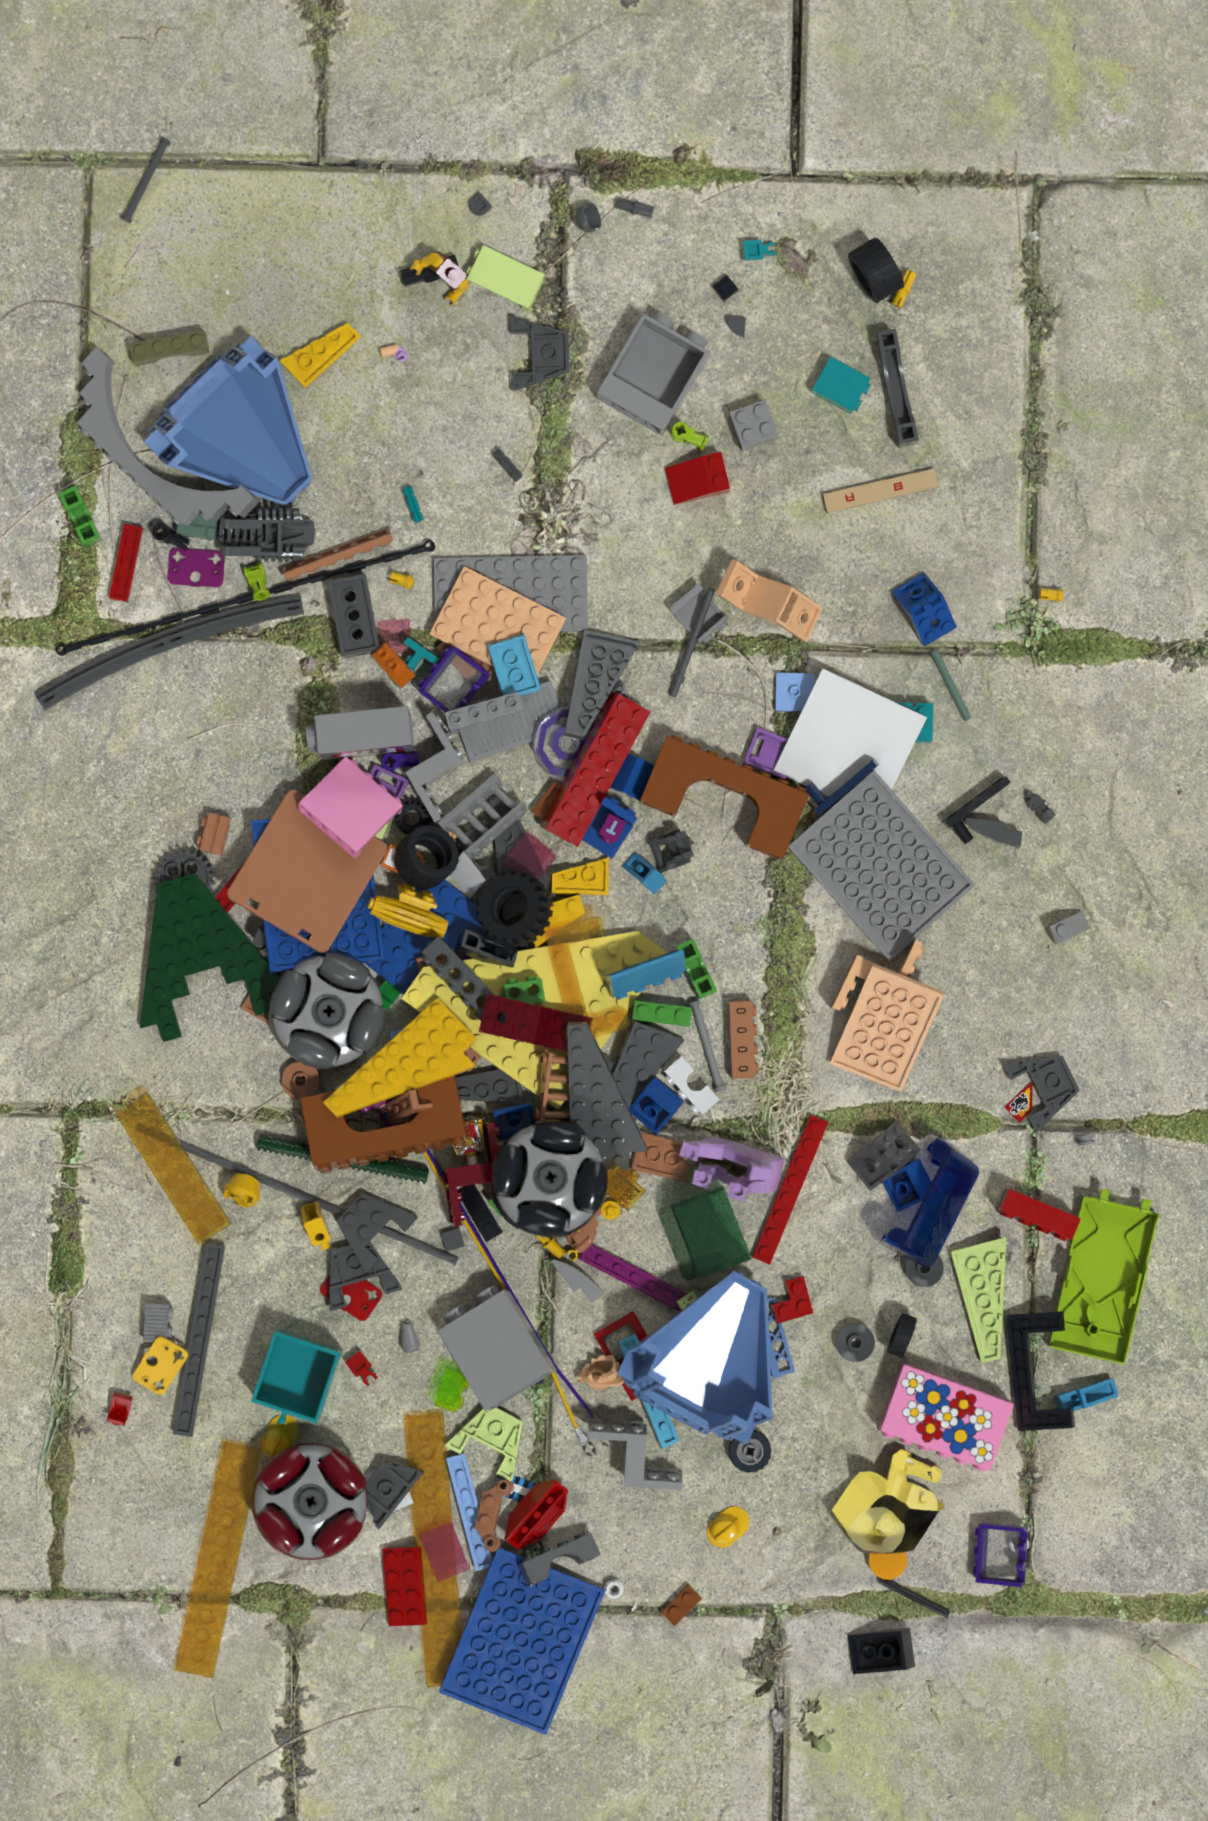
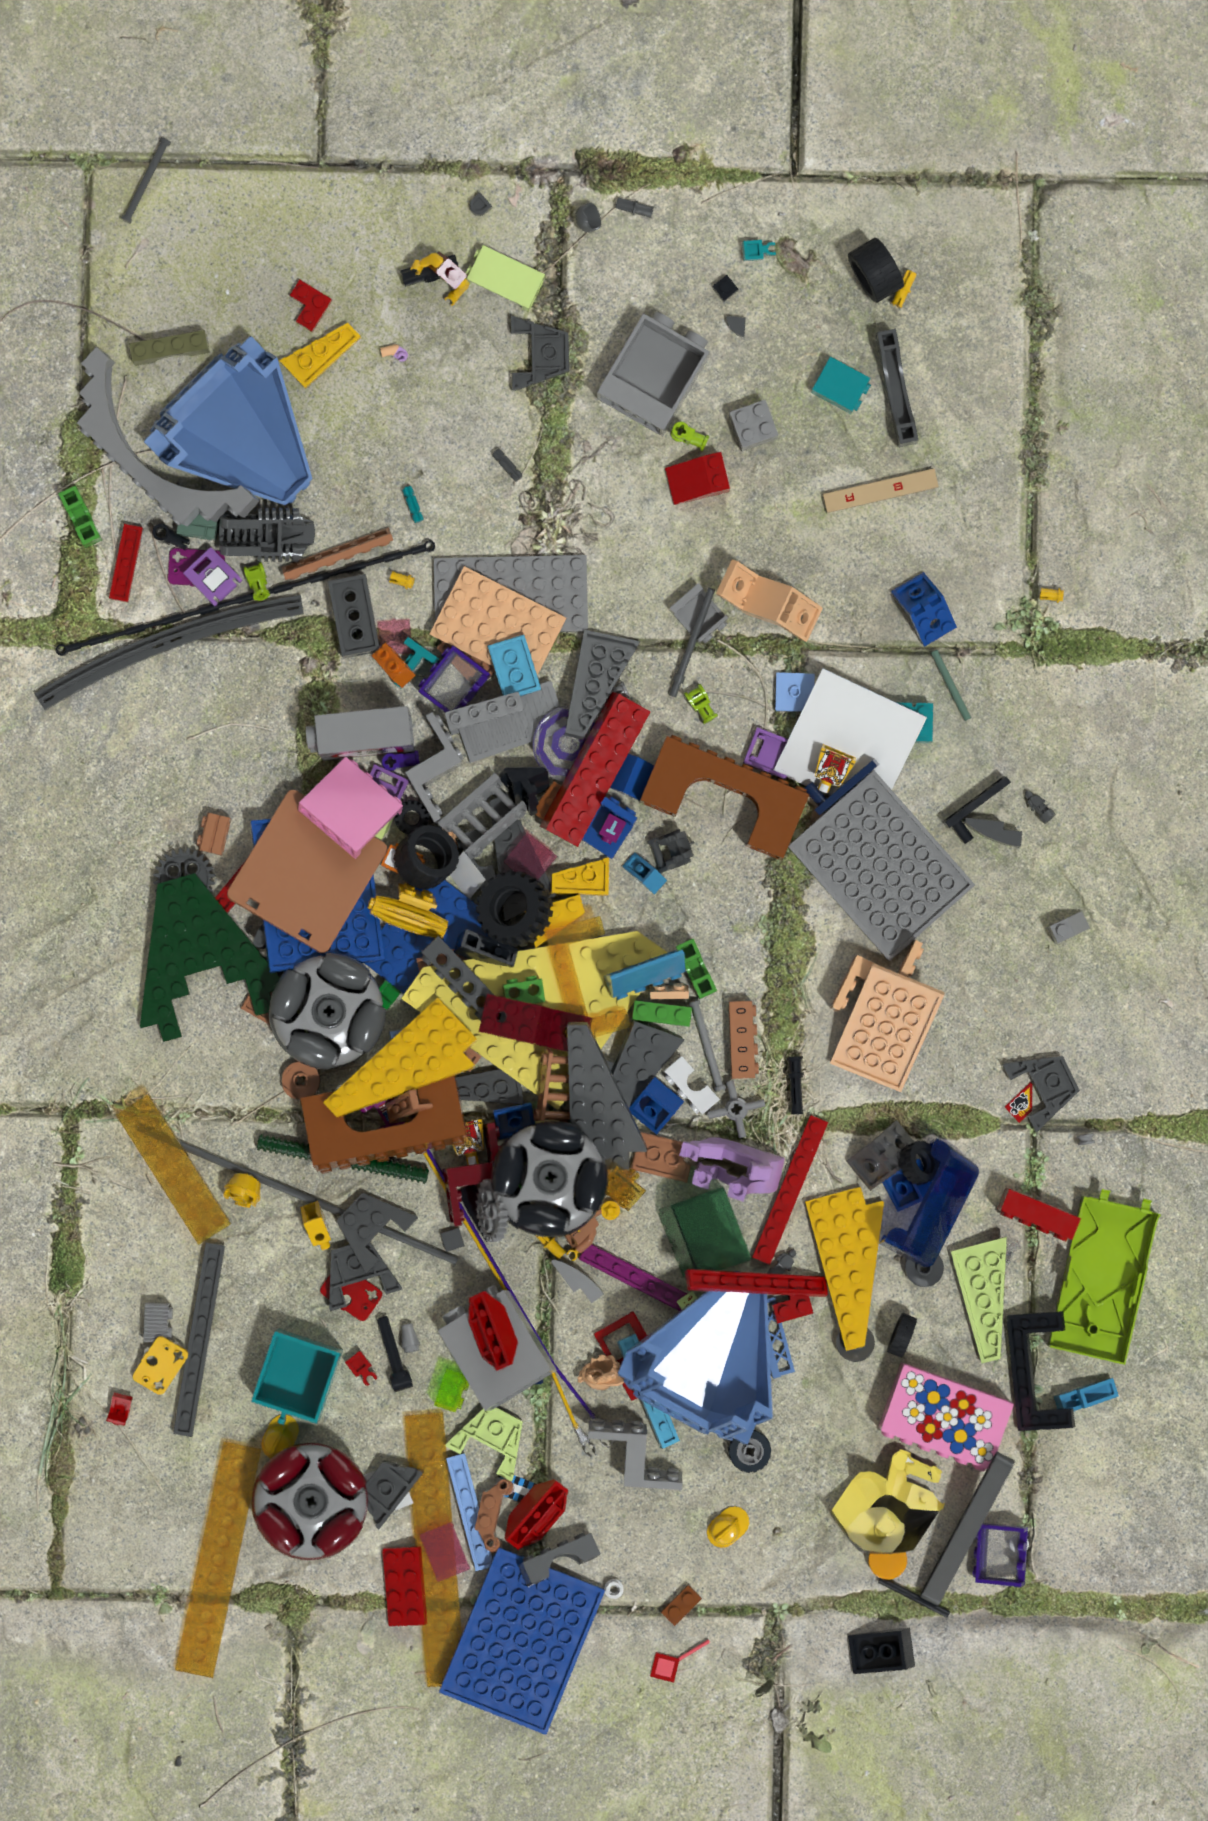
none -> medium lavender container [183,547,243,607]
none -> red plate [290,280,332,333]
none -> black axle [377,1316,413,1392]
none -> red wedge [468,1291,518,1371]
none -> light grey gear [476,1179,509,1242]
none -> black piece [499,767,550,816]
none -> light nougat plate [650,983,689,999]
none -> piece [650,1640,710,1683]
none -> lime connector [684,684,718,724]
none -> red tile [685,1269,828,1297]
none -> light grey bar [707,1080,765,1138]
none -> dark grey piece [767,1249,796,1274]
none -> black pin [786,1056,804,1115]
none -> yellow wing [805,1187,884,1351]
none -> torso [815,744,856,793]
none -> black tyre [899,1140,940,1185]
none -> dark grey beam [920,1451,1015,1606]

